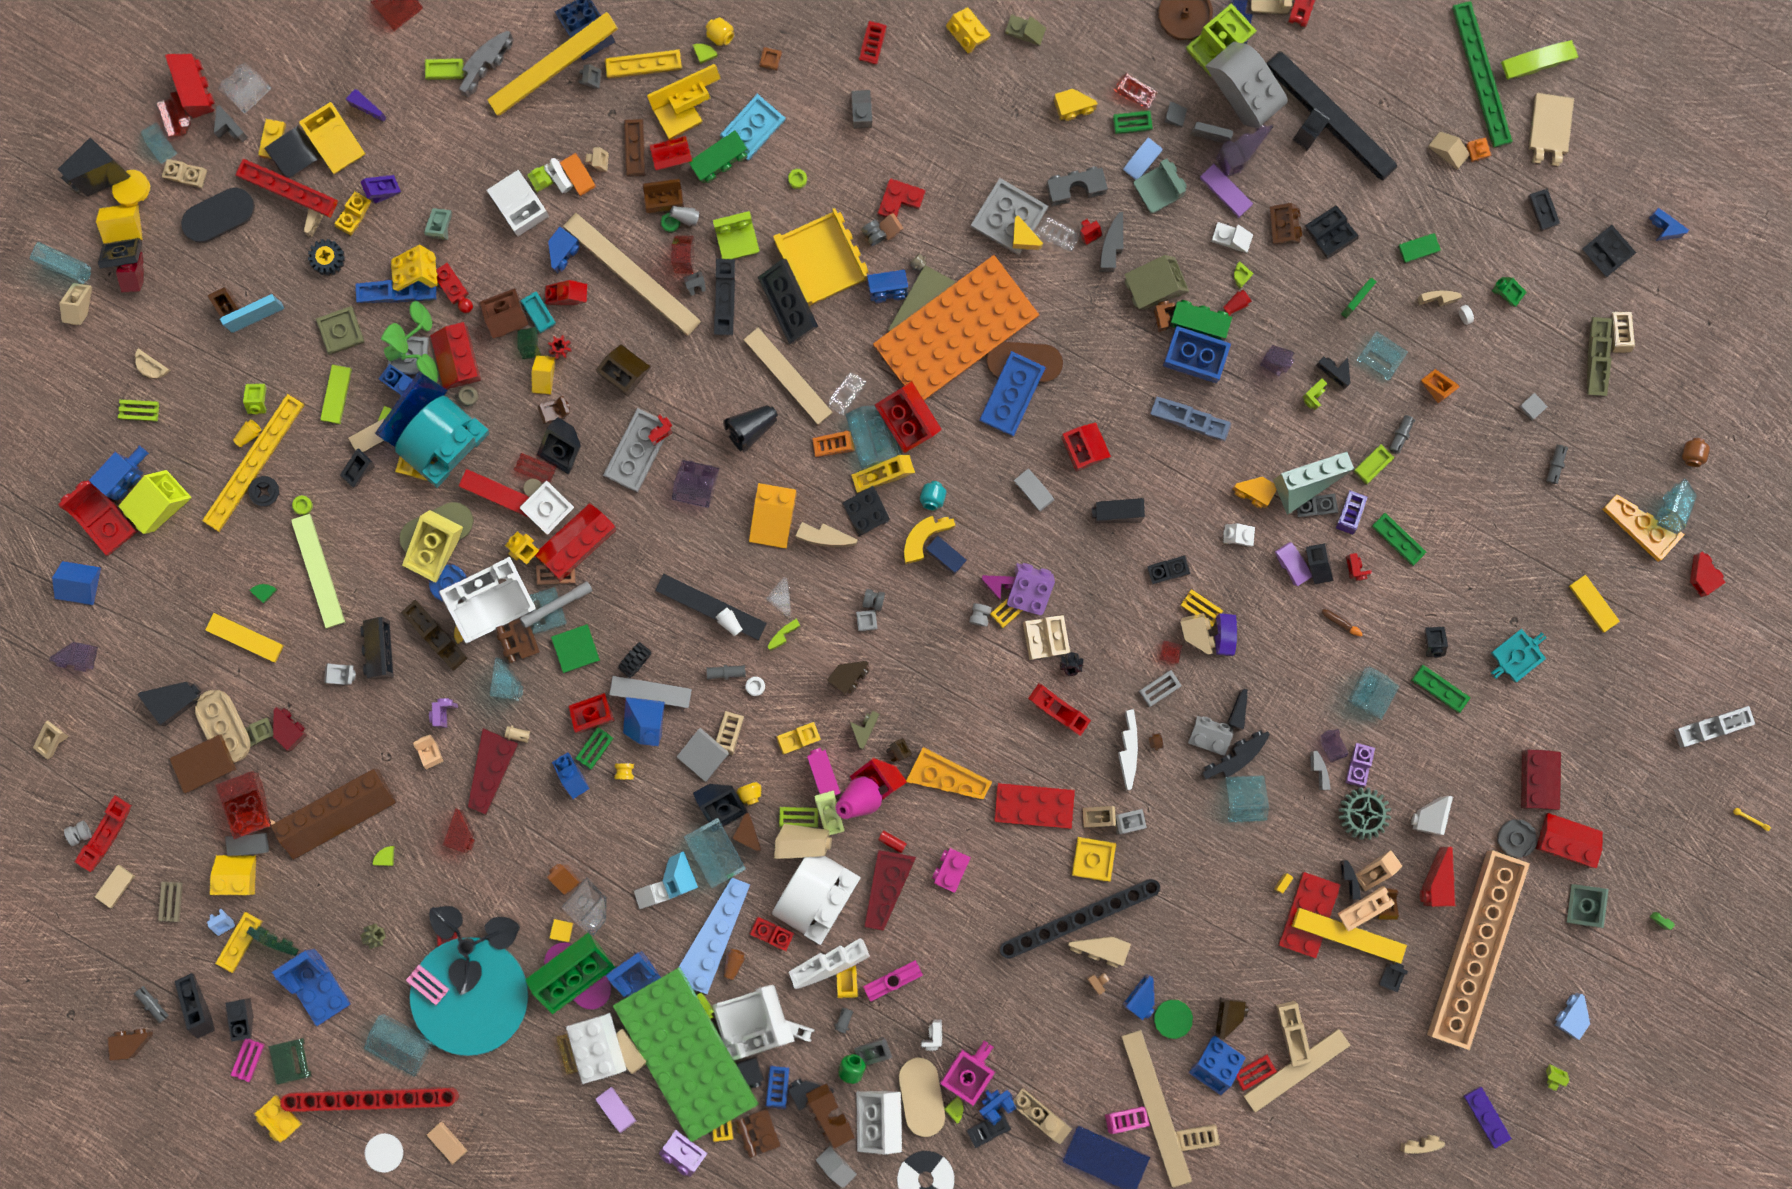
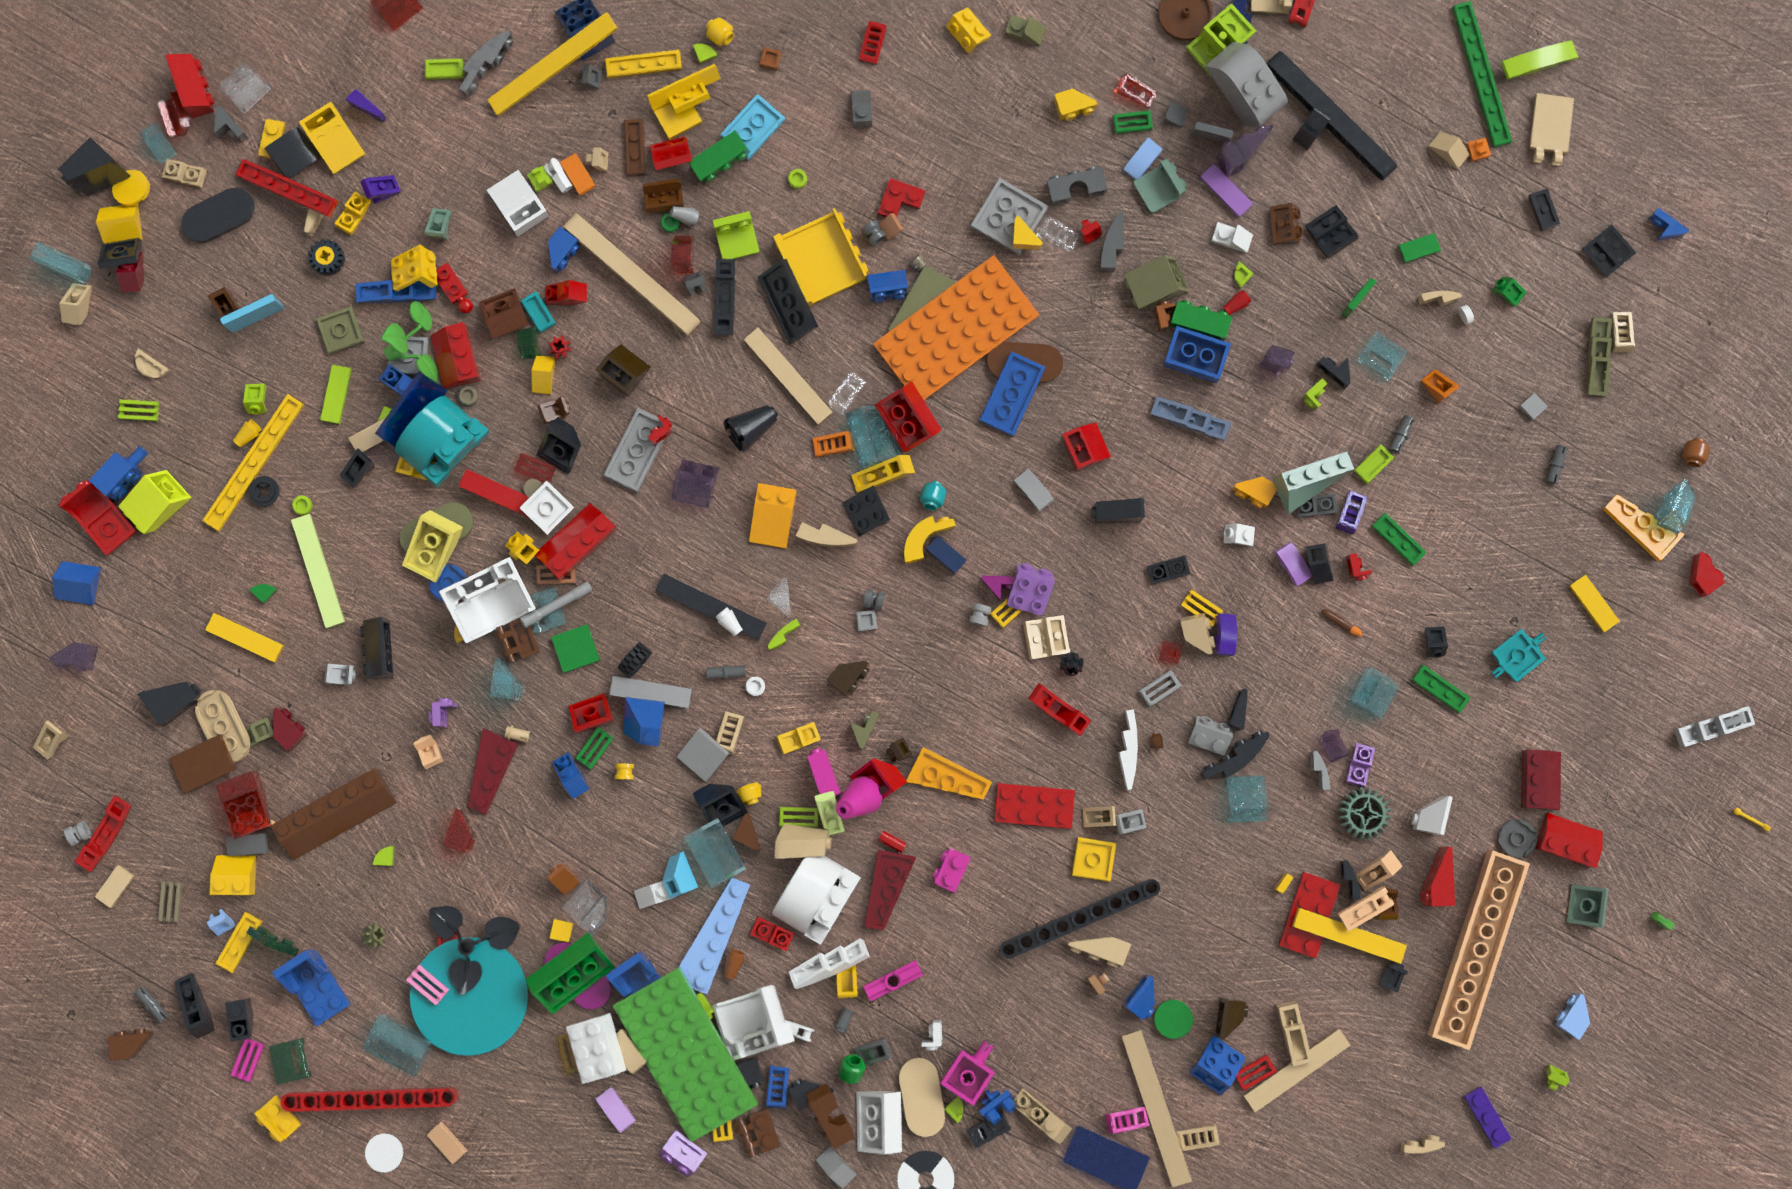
dark brown slope [401,600,468,671] -> none

